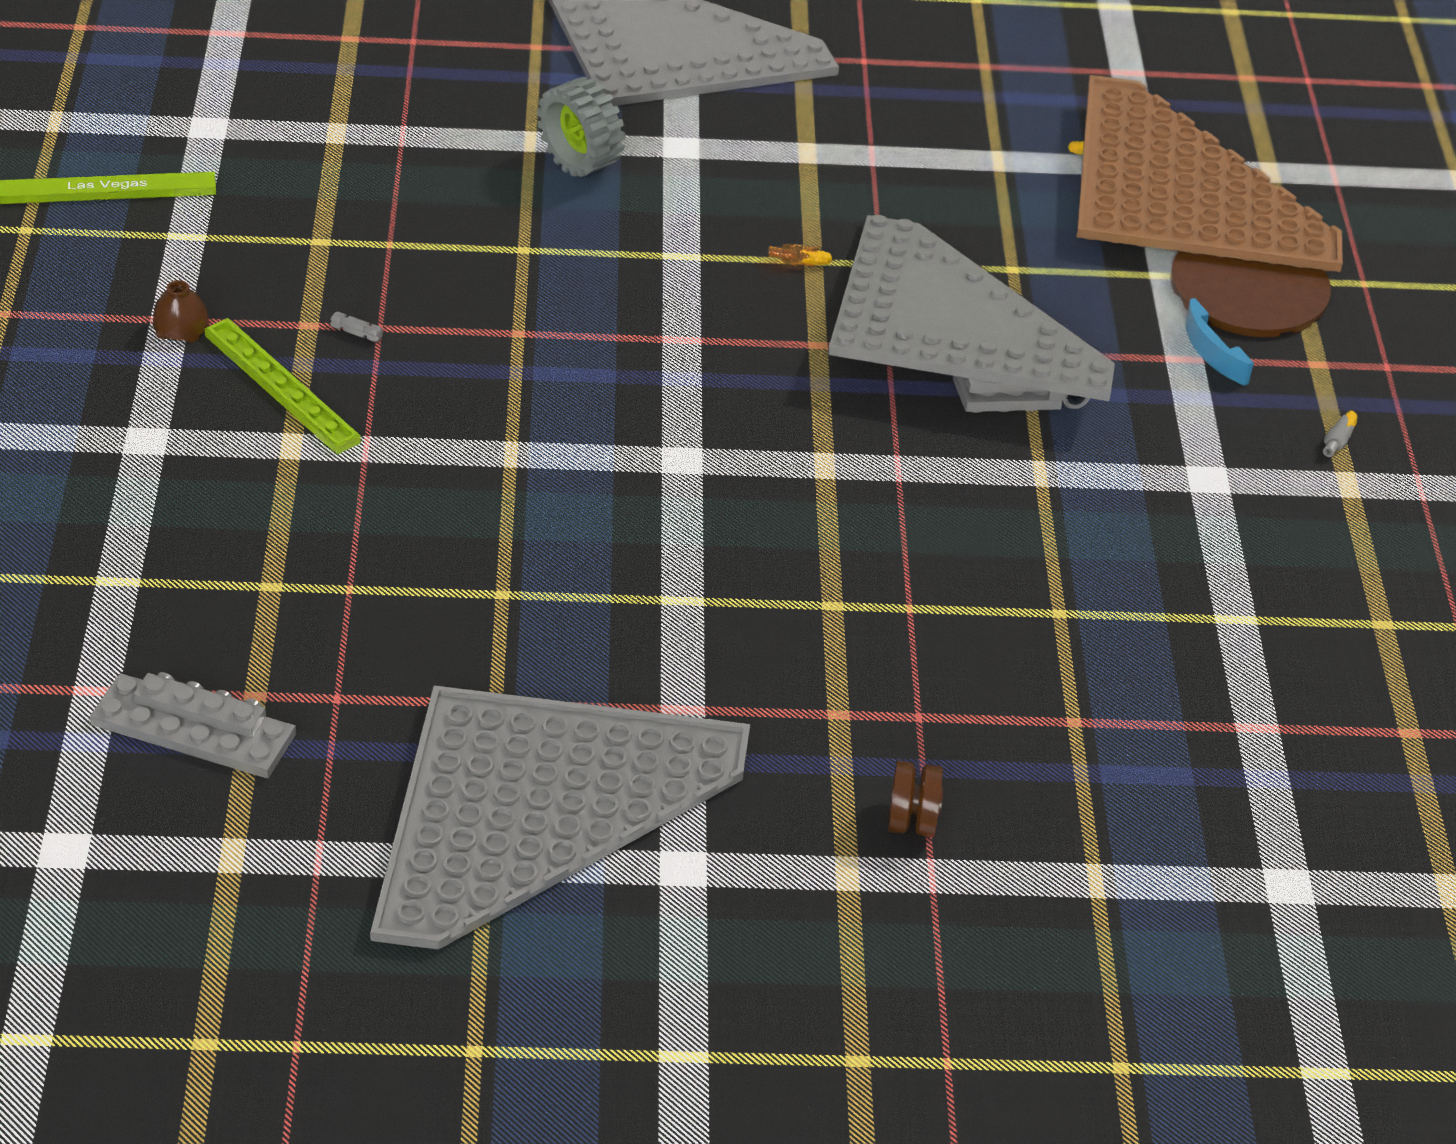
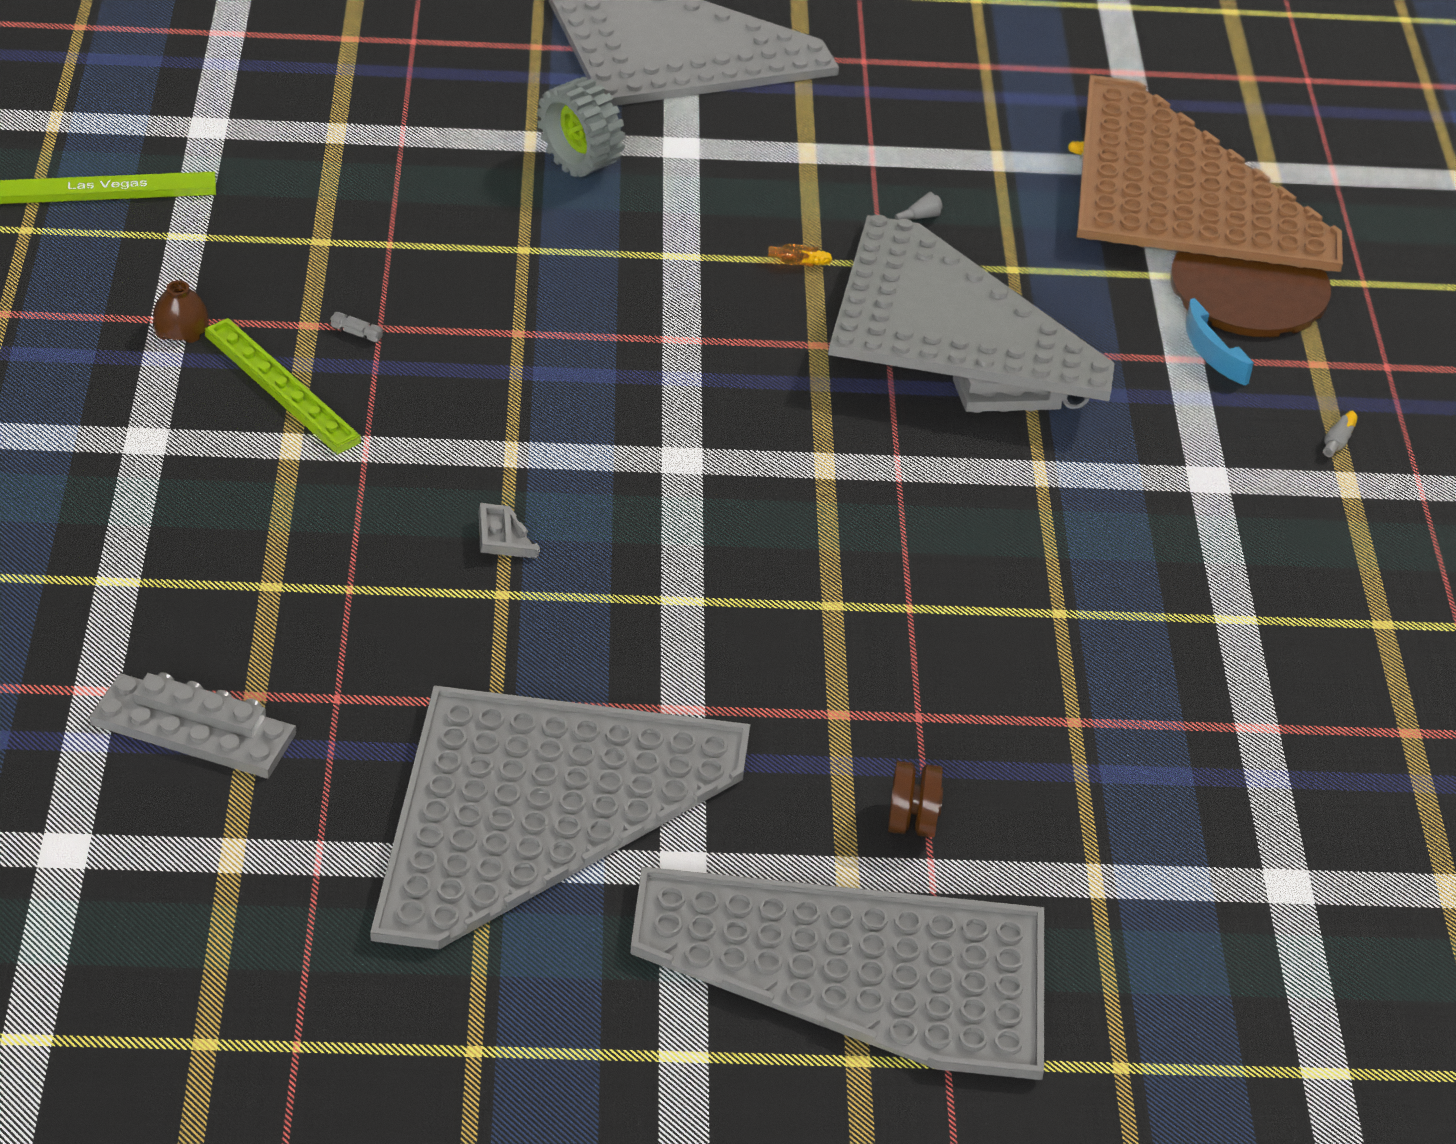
none -> light grey wing [478,503,540,559]
none -> light grey wing [631,867,1044,1080]
none -> light grey cone [895,192,943,220]

